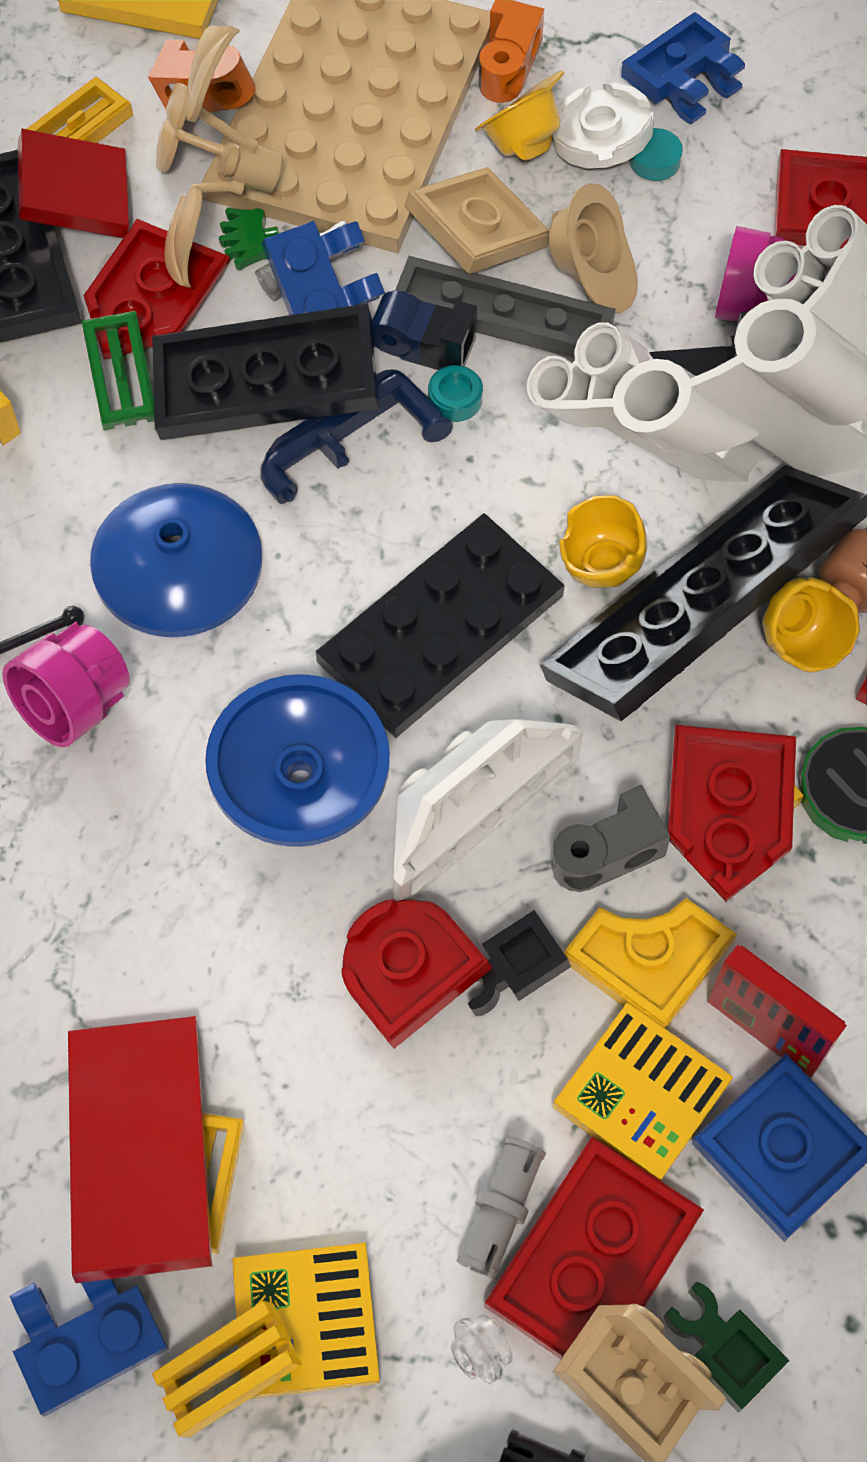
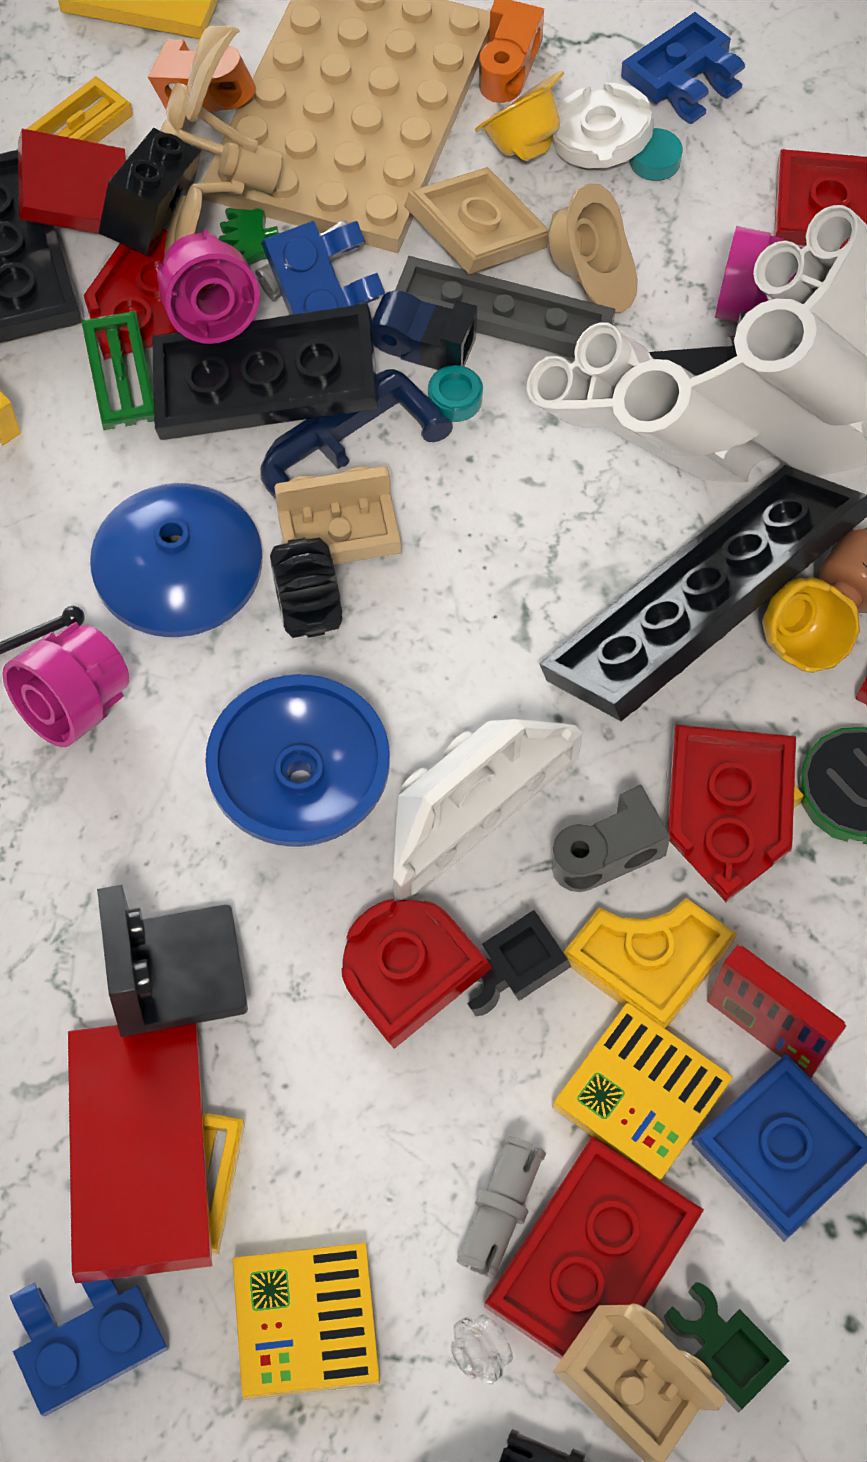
yellow tile [152,1301,302,1438] -> none
black plate [315,513,565,738] -> none
yellow hair [559,495,648,588] -> none
none -> black bracket [97,885,248,1037]
none -> black brick [98,128,202,256]
none -> dark pink piece [157,229,260,344]
none -> black gear [270,537,343,638]
none -> tan bracket [274,466,401,565]

